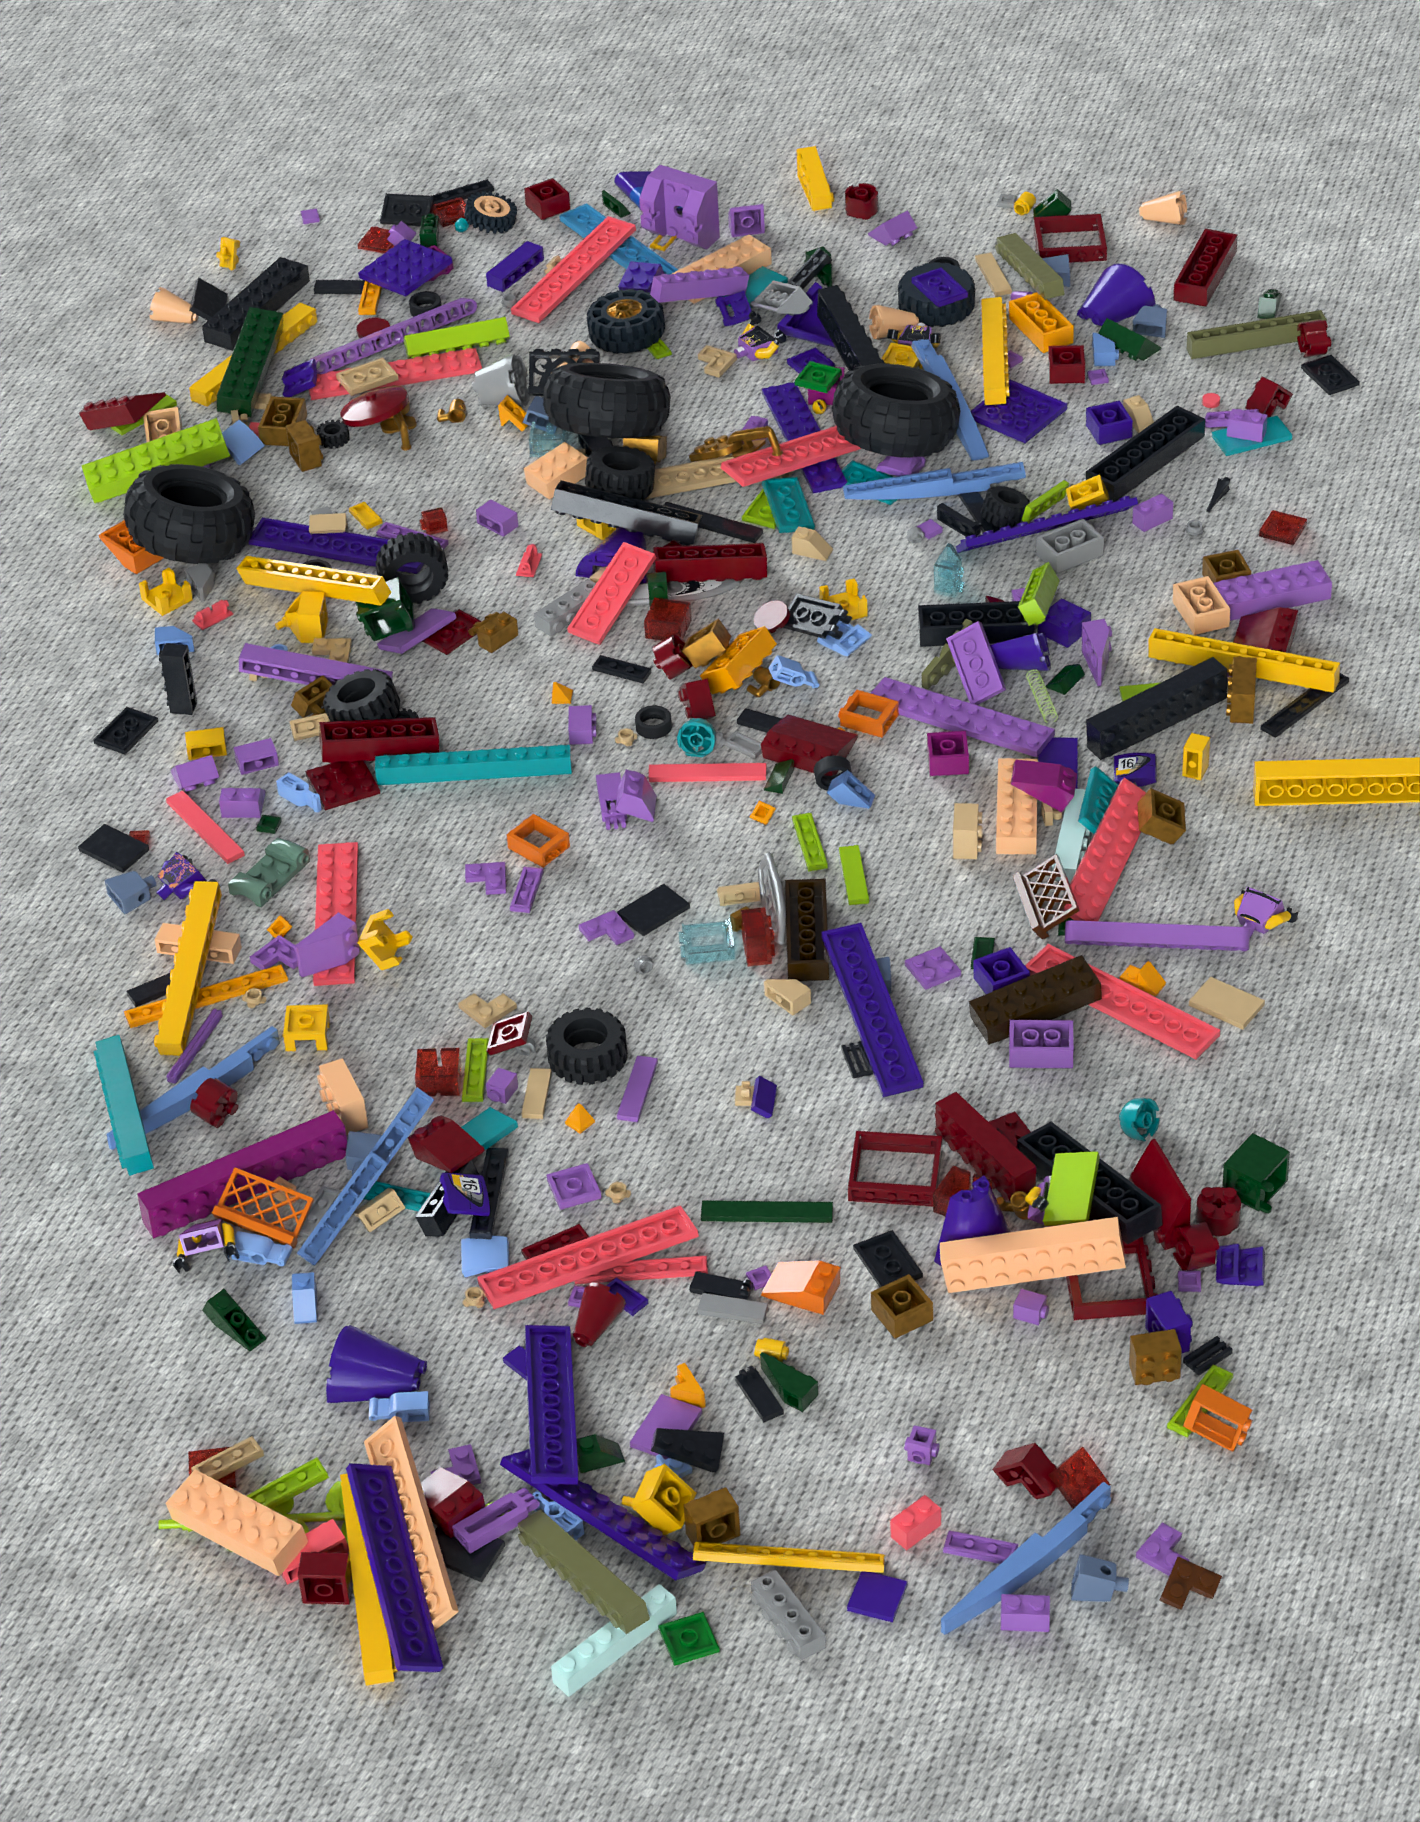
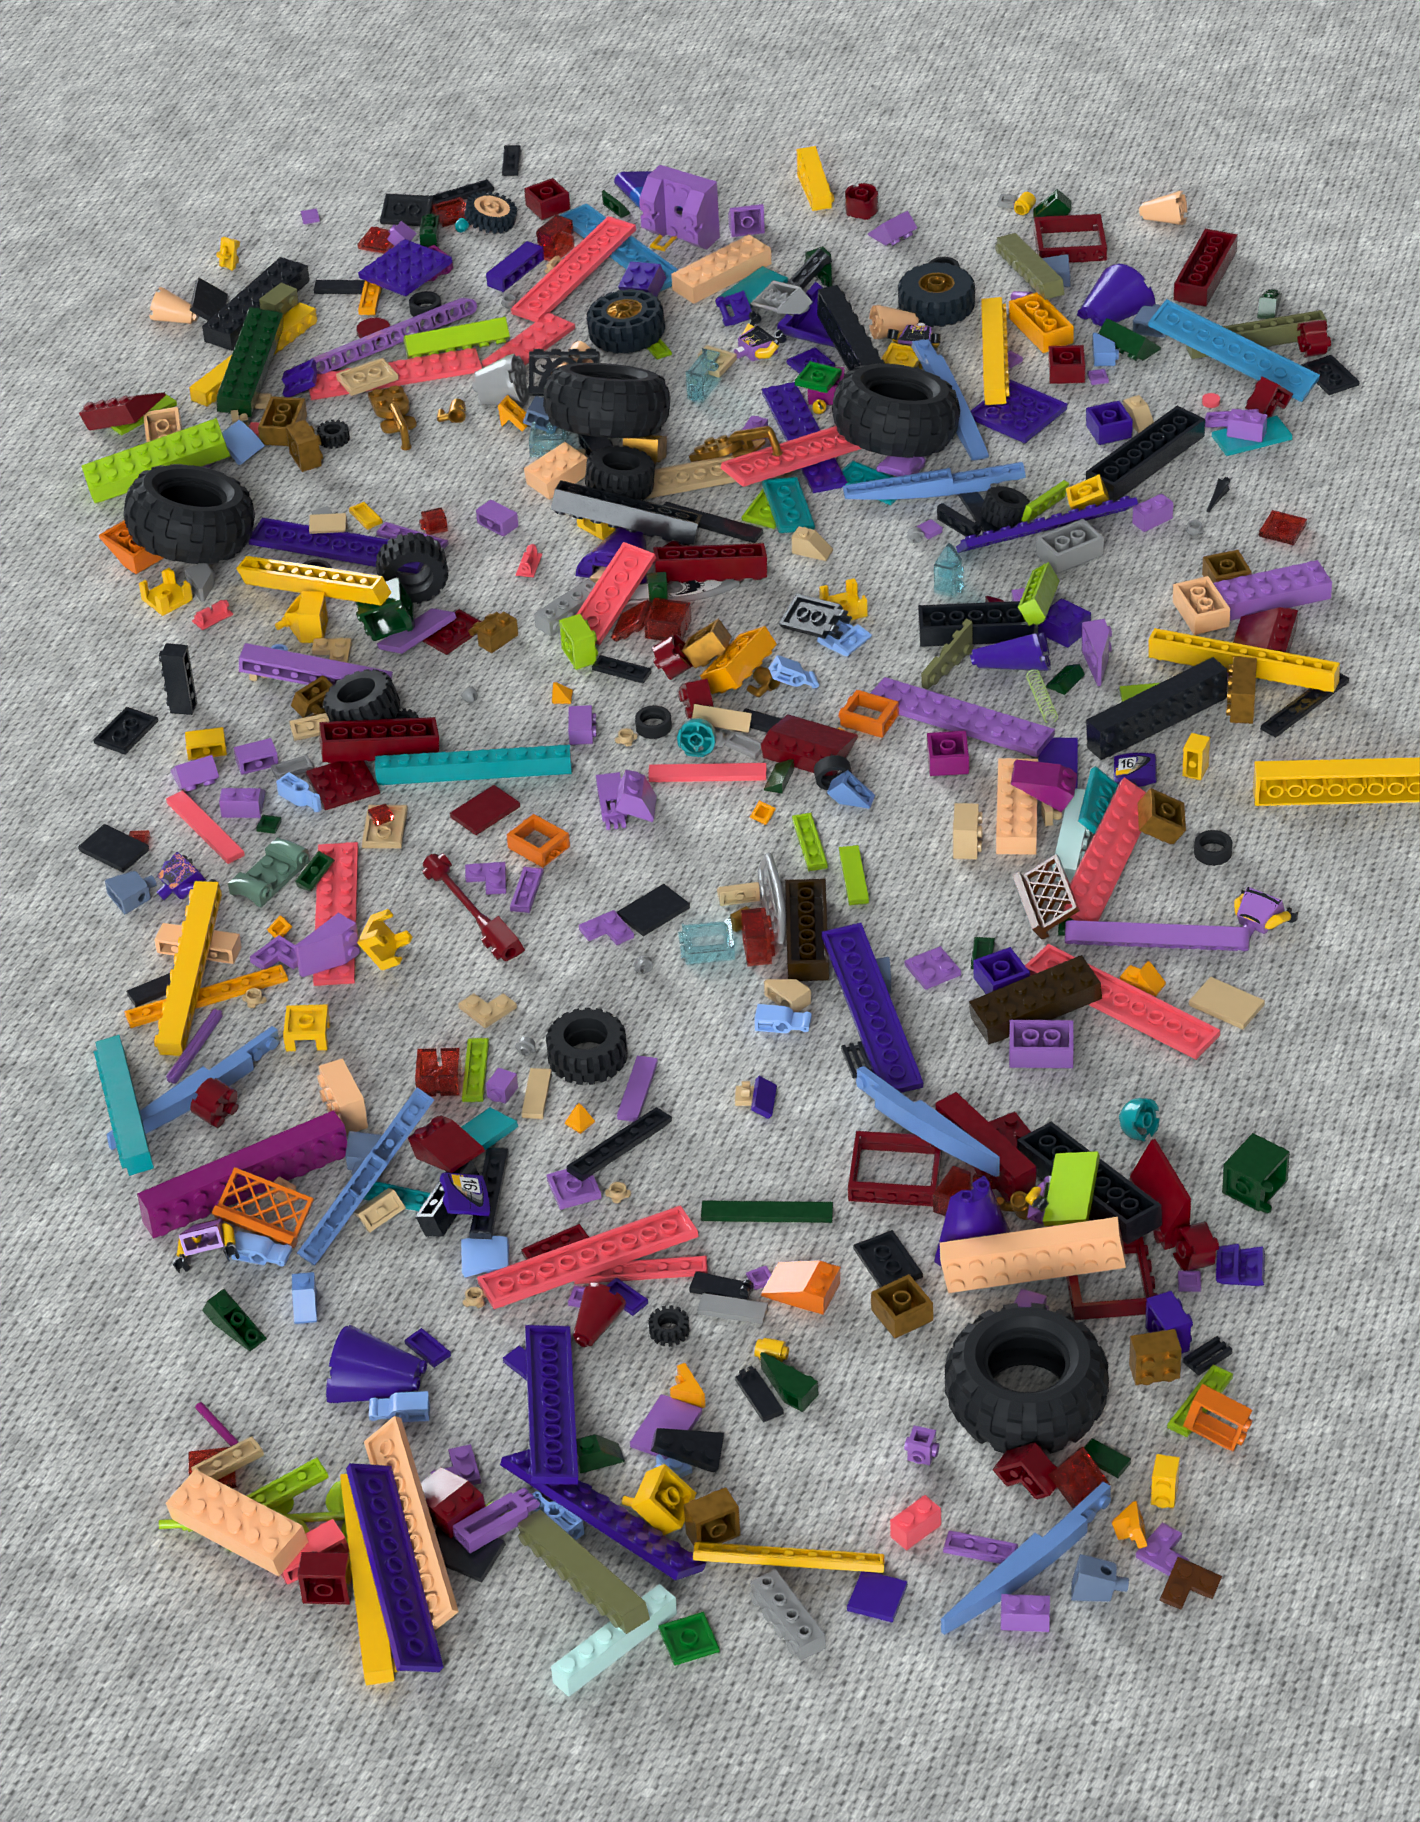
medium blue slope [155,626,194,655] -> none
light grey tile [292,1186,341,1238] -> none
dark red dish [340,386,409,427] -> none
dark red tile [487,1012,532,1056] -> none
medium lavender brick [650,267,749,303] -> none
tile [753,600,790,633] -> none
dark purple tile [912,267,968,308] -> none
medium lavender plate [946,621,1006,705] -> none
tan tile [975,253,1012,297] -> none
dark red brick [1196,1187,1241,1236] -> none
none -> magenta bar [195,1402,239,1447]
none -> olive slope [259,283,299,315]
none -> light grey tile [271,755,314,780]
none -> dark green slope [295,850,335,891]
none -> tan tile [362,805,408,848]
none -> clear red tile [368,803,394,826]
none -> dark purple tile [405,1328,451,1368]
none -> dark red bar [422,853,525,961]
none -> dark red tile [450,785,520,835]
none -> light grey hinge [461,686,478,703]
none -> coral plate [482,313,575,367]
none -> black tile [502,145,521,176]
none -> clear red piece [536,214,575,262]
none -> lime brick [559,614,598,670]
none -> black tile [567,1107,672,1181]
none -> clear red plate [611,599,652,641]
none -> black tyre [648,1305,690,1347]
none -> clear light blue window [686,348,721,403]
none -> tan tile [692,704,752,733]
none -> light blue piece [754,1004,812,1033]
none -> medium blue slope [856,1066,1000,1177]
none -> black tyre [945,1302,1109,1454]
none -> dark green tile [1079,1438,1131,1478]
none -> light orange slope [1112,1501,1147,1549]
none -> dark azure plate [1148,299,1320,402]
none -> yellow brick [1151,1454,1180,1508]
none -> black tyre [1194,830,1233,866]

